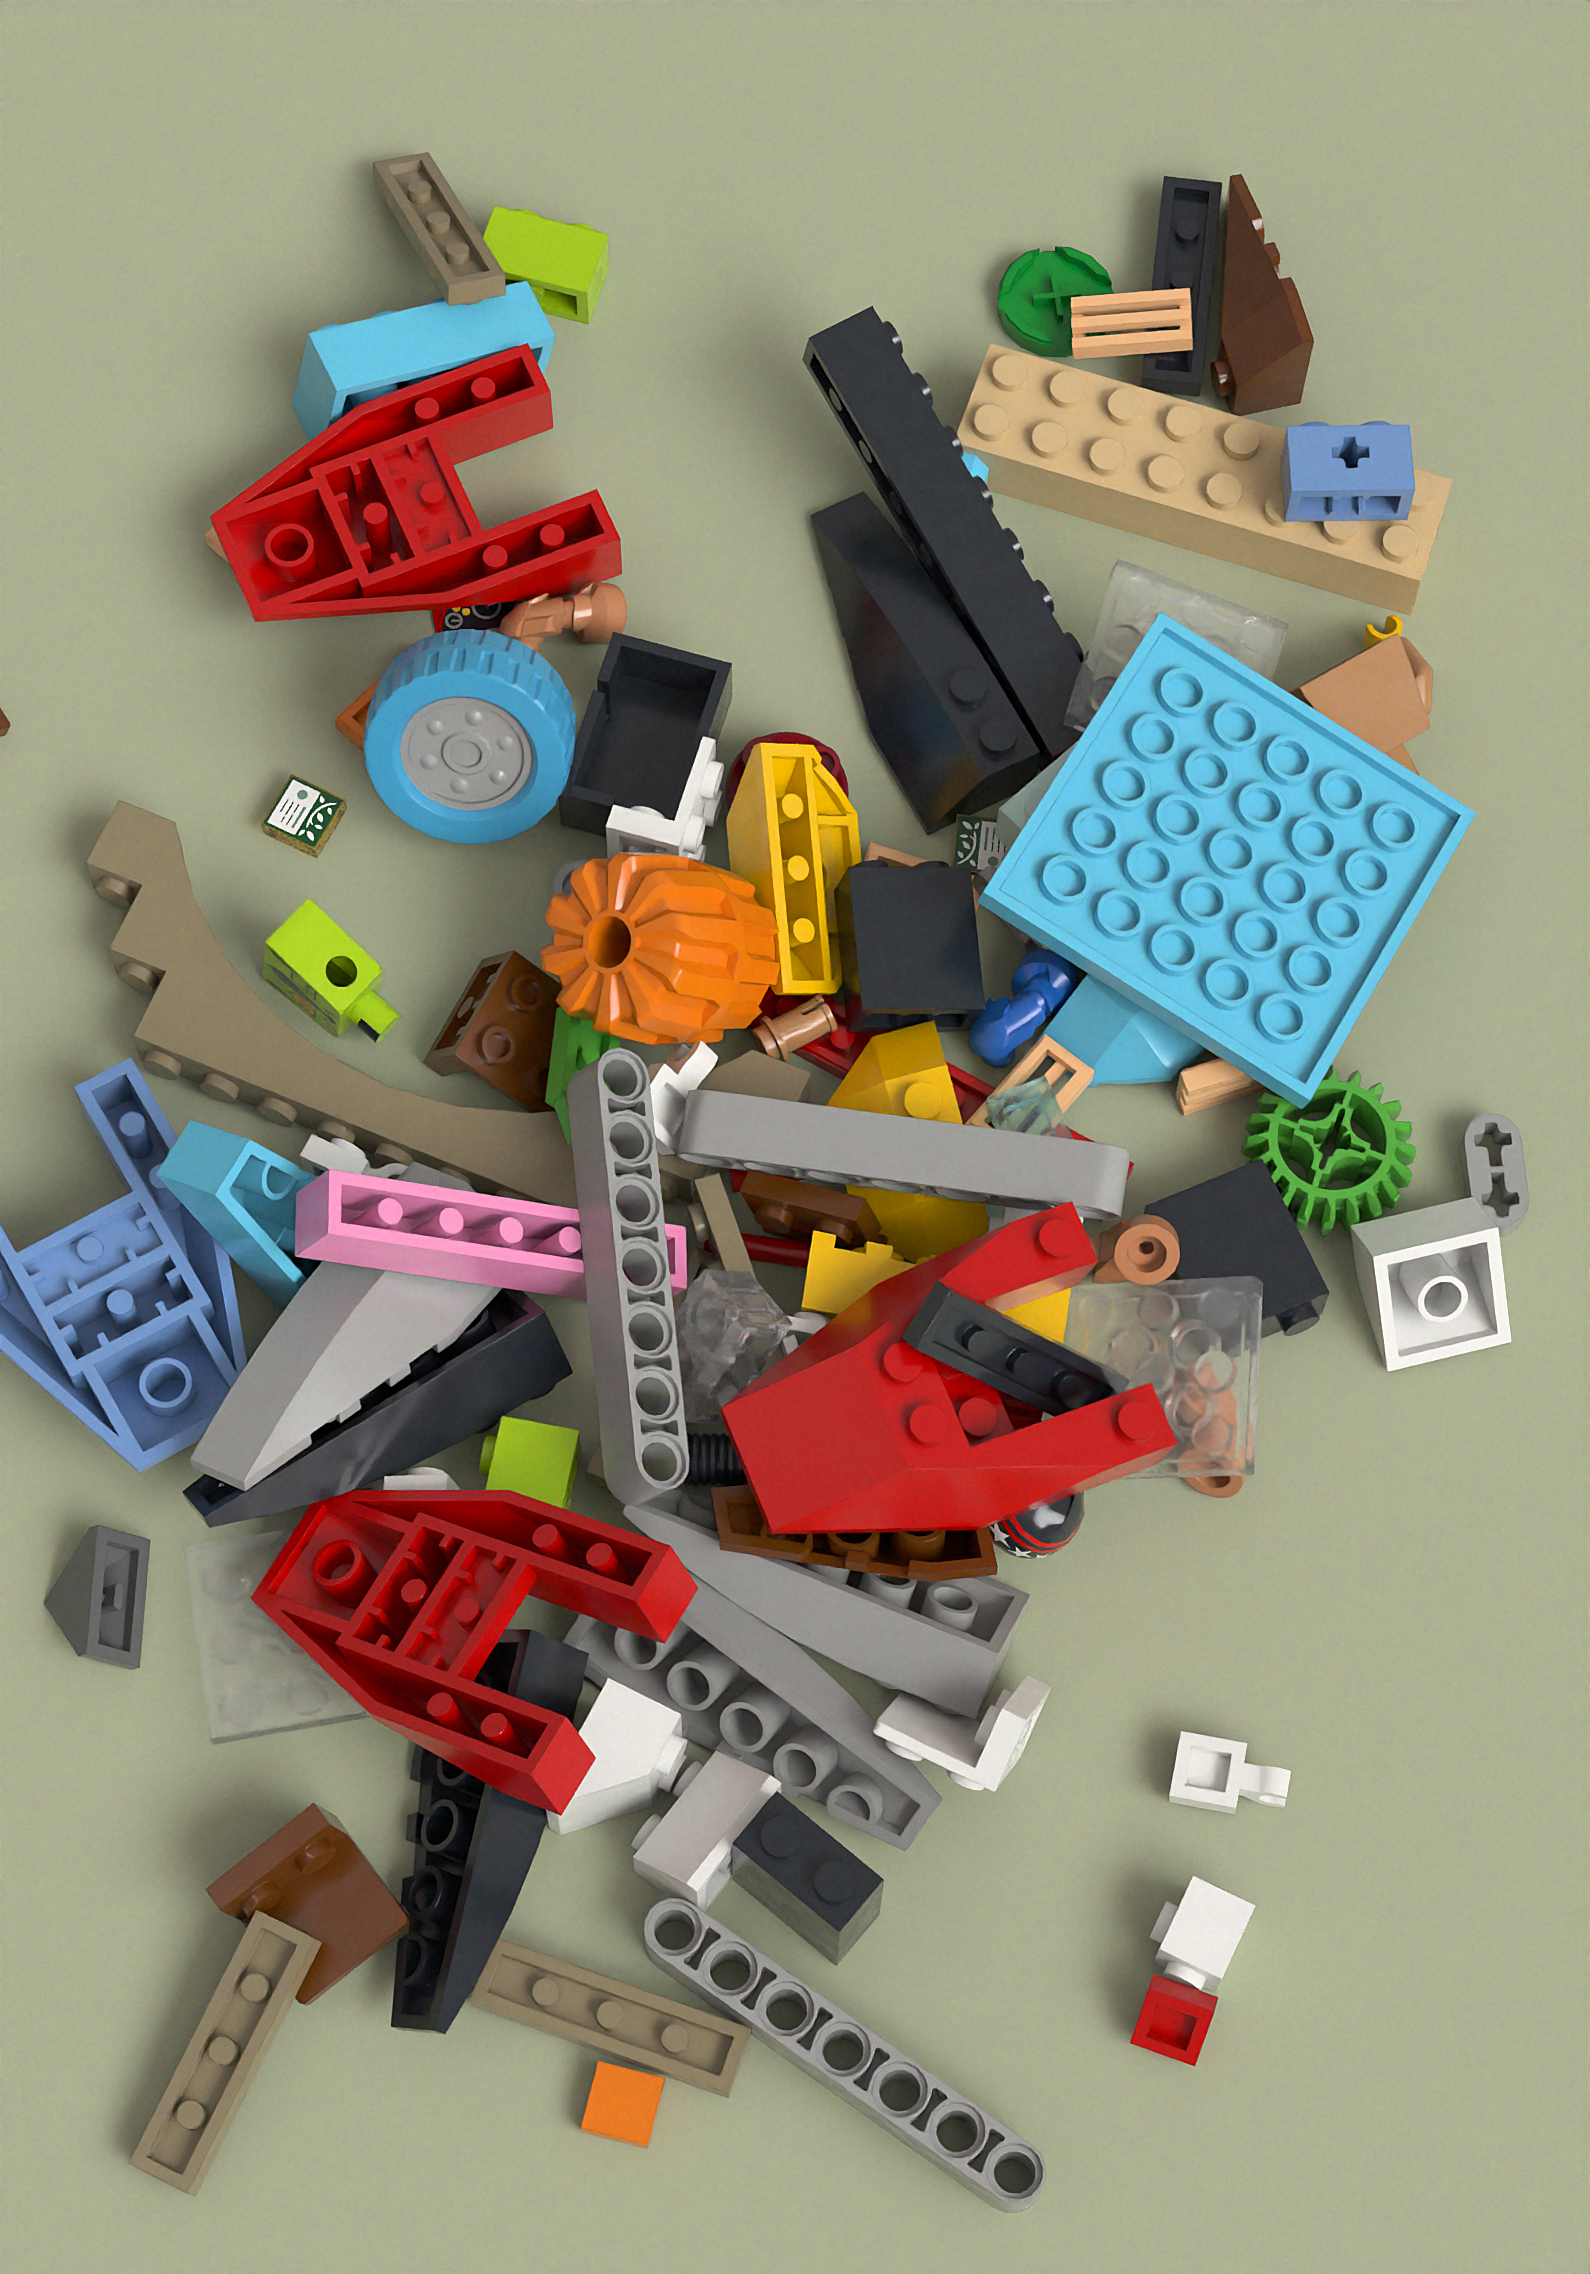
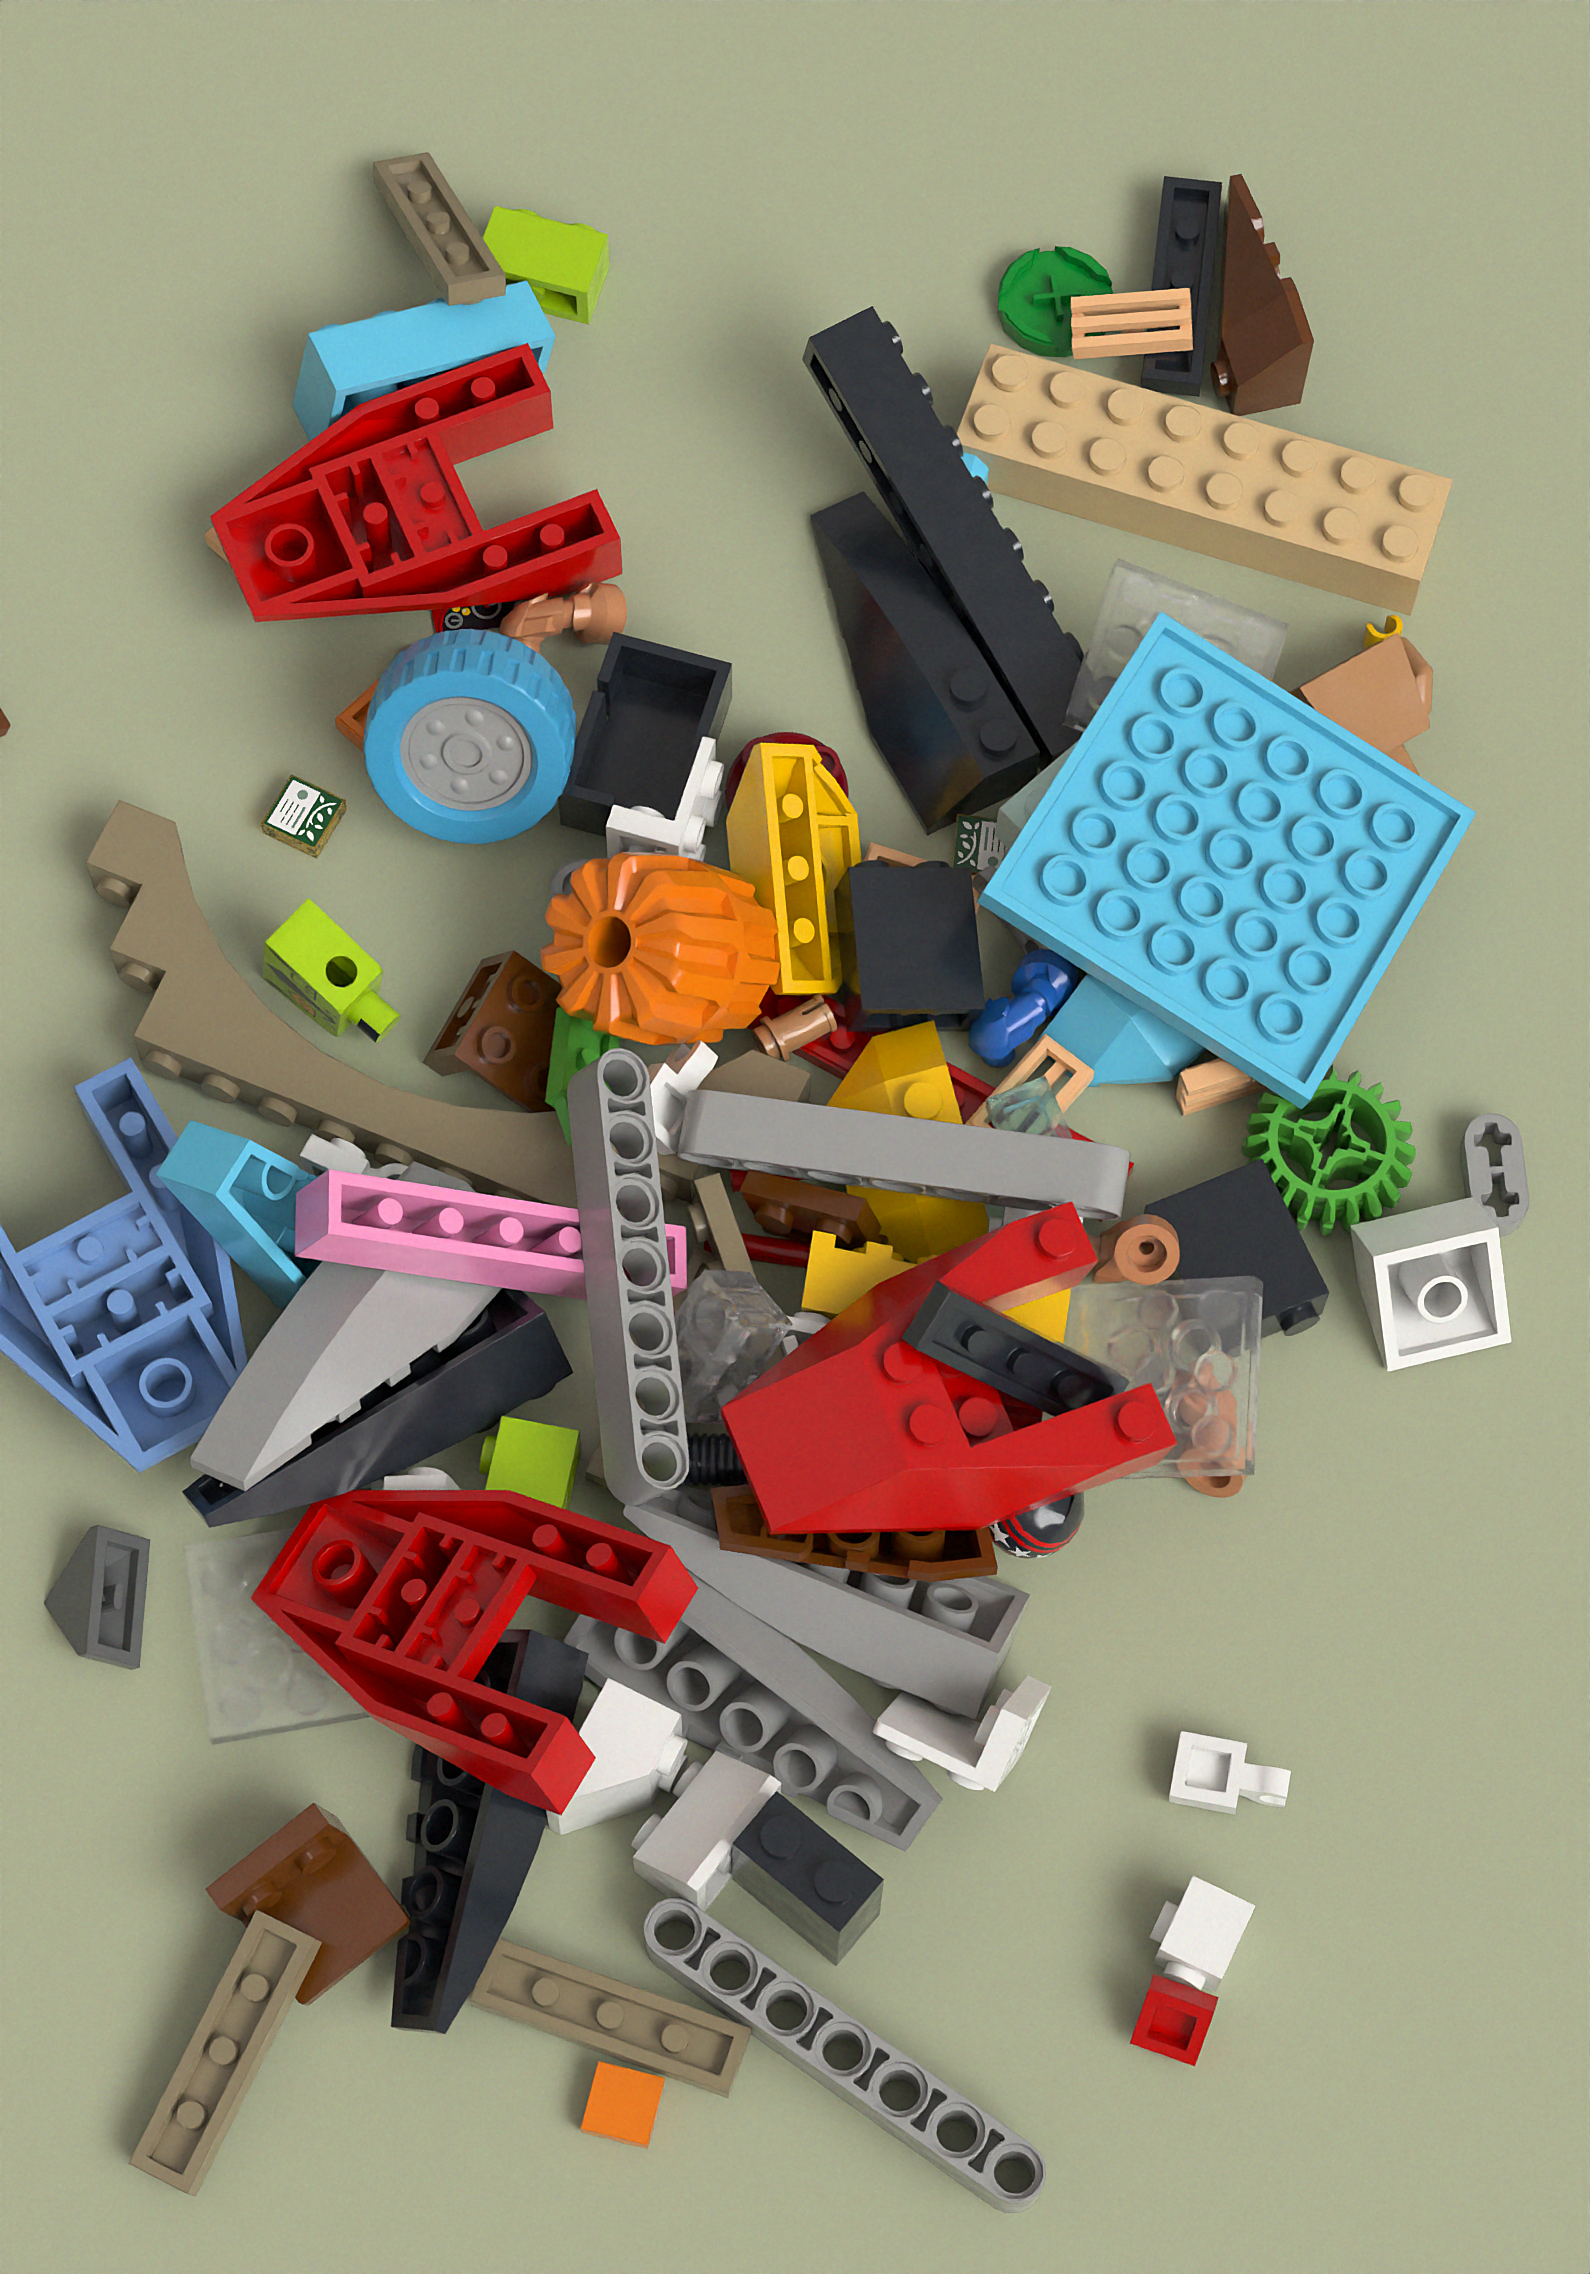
medium blue brick [1280,421,1415,522] -> none

